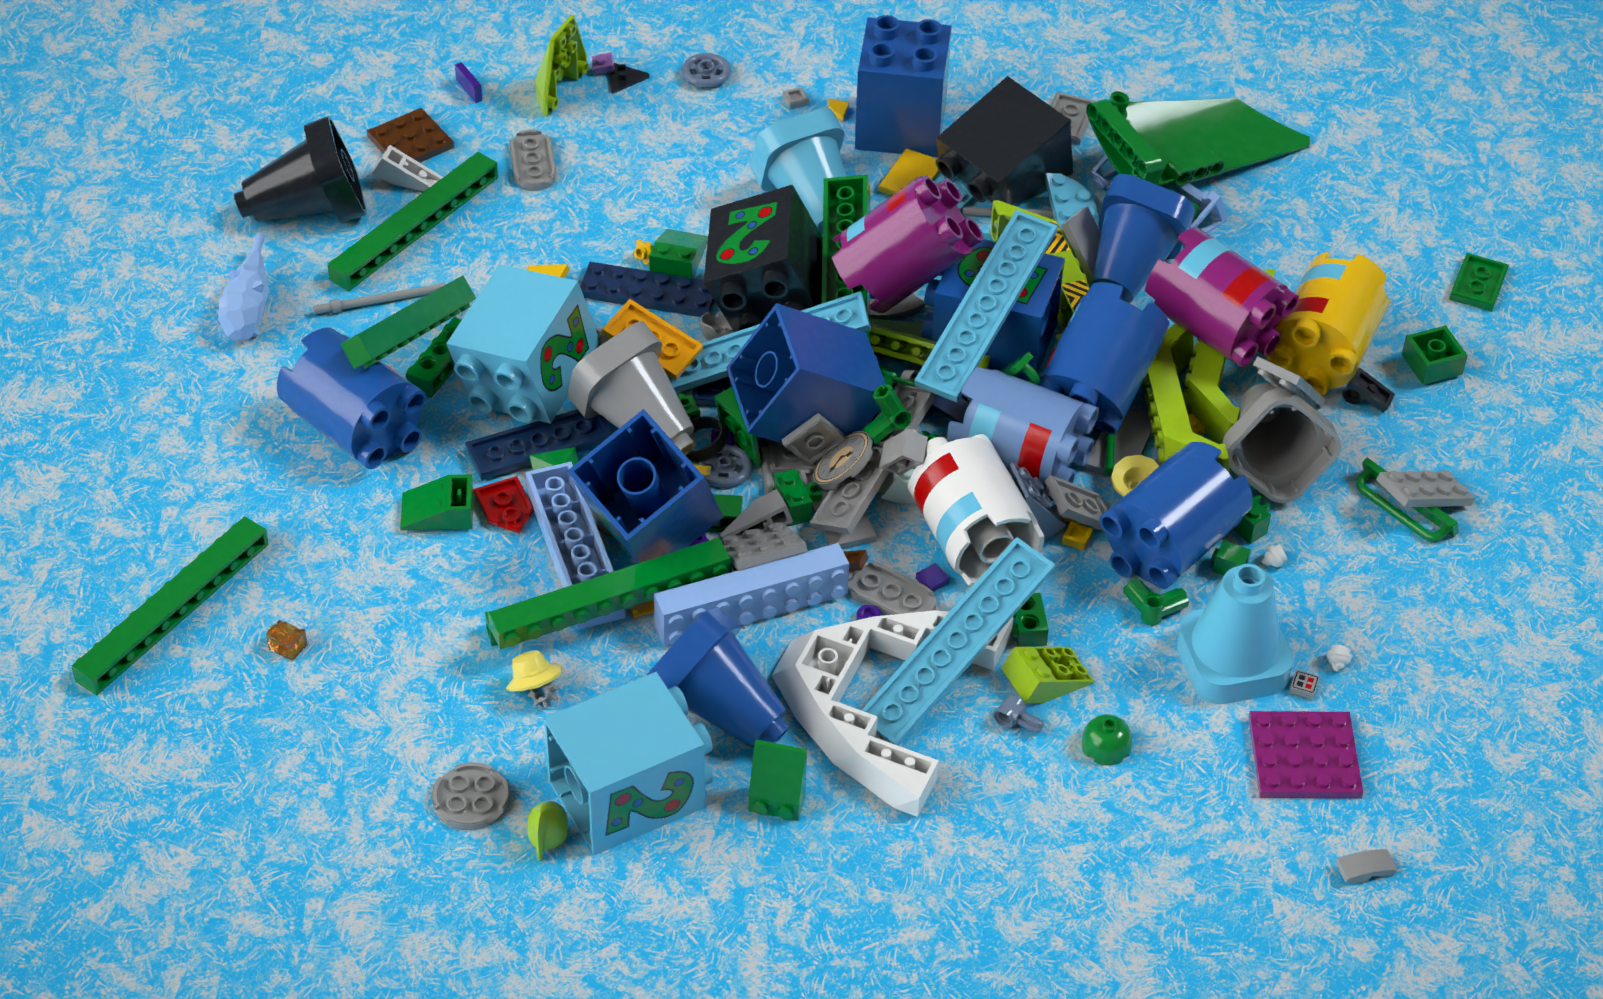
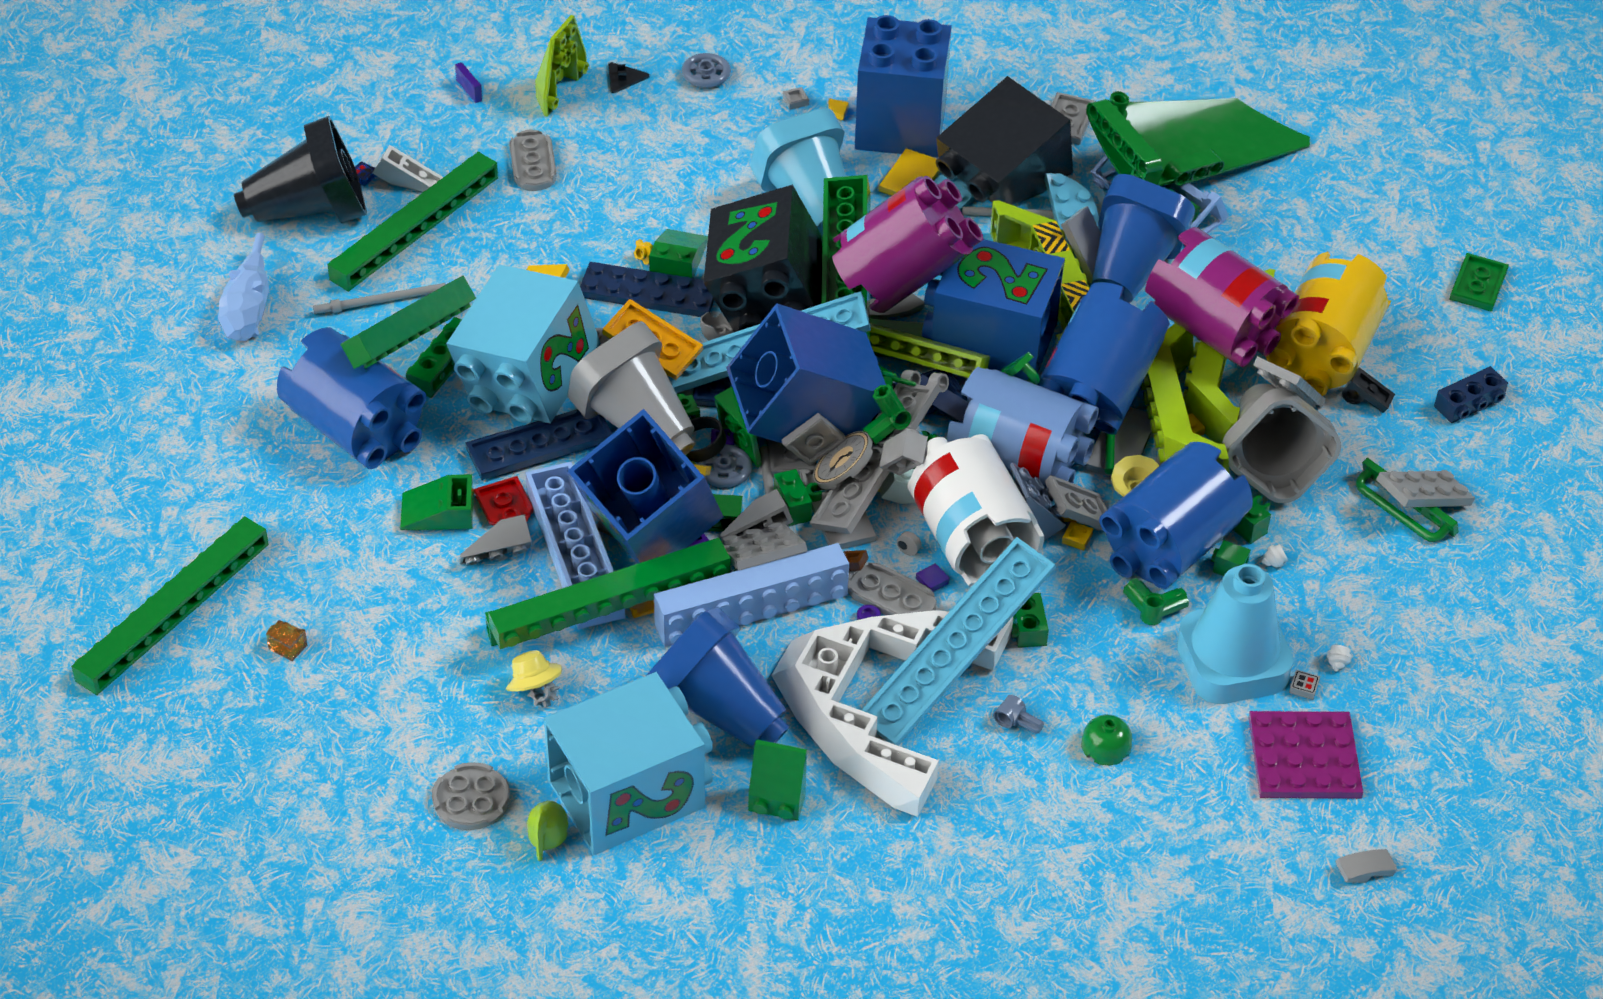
reddish brown plate [367,107,454,163] -> none
green slope [529,447,578,470] -> none
medium lavender plate [592,52,615,75] -> none
medium azure plate [914,210,1058,402] -> none
lime slope [1001,647,1094,703] -> none
green brick [1401,325,1468,385] -> none
none -> clear blue tile [355,161,376,186]
none -> light grey slope [459,515,532,565]
none -> light grey tile [897,531,922,556]
none -> dark blue brick [1434,366,1508,423]

